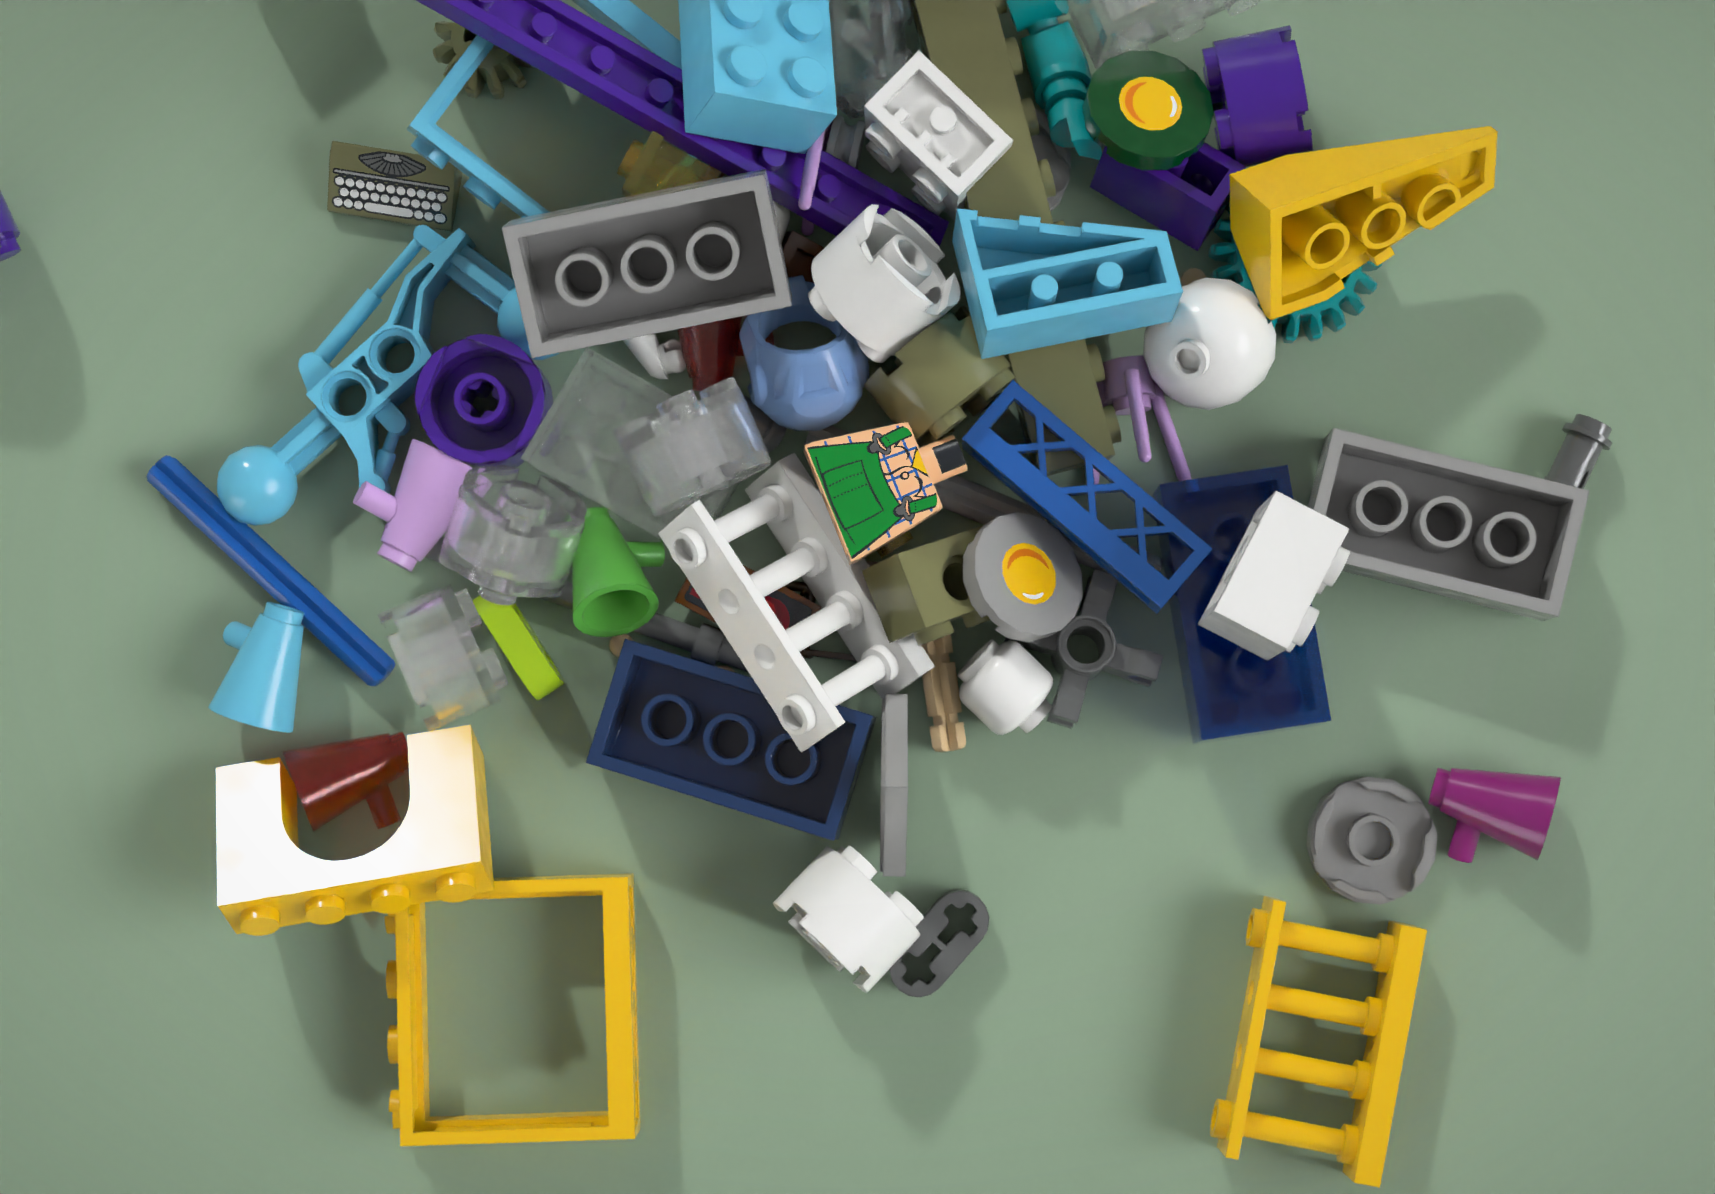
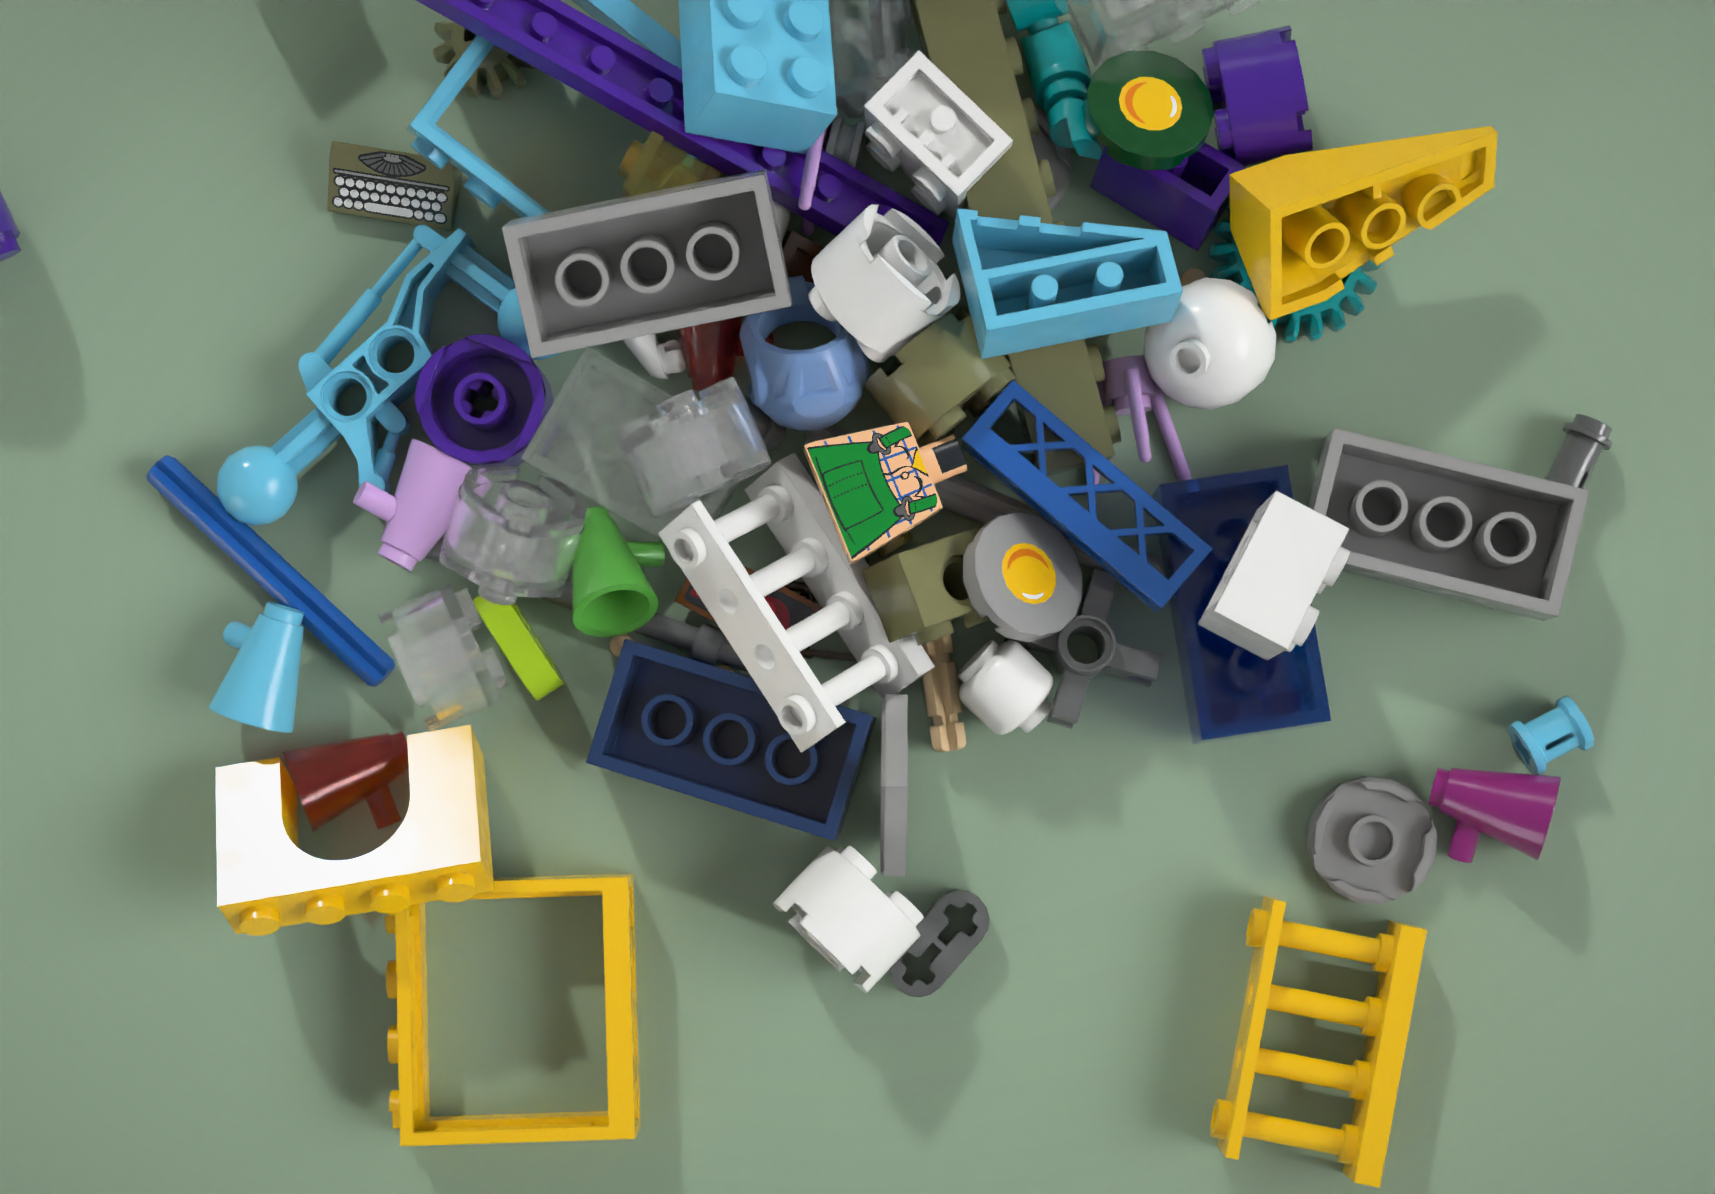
none -> medium azure bush [1508,696,1594,775]

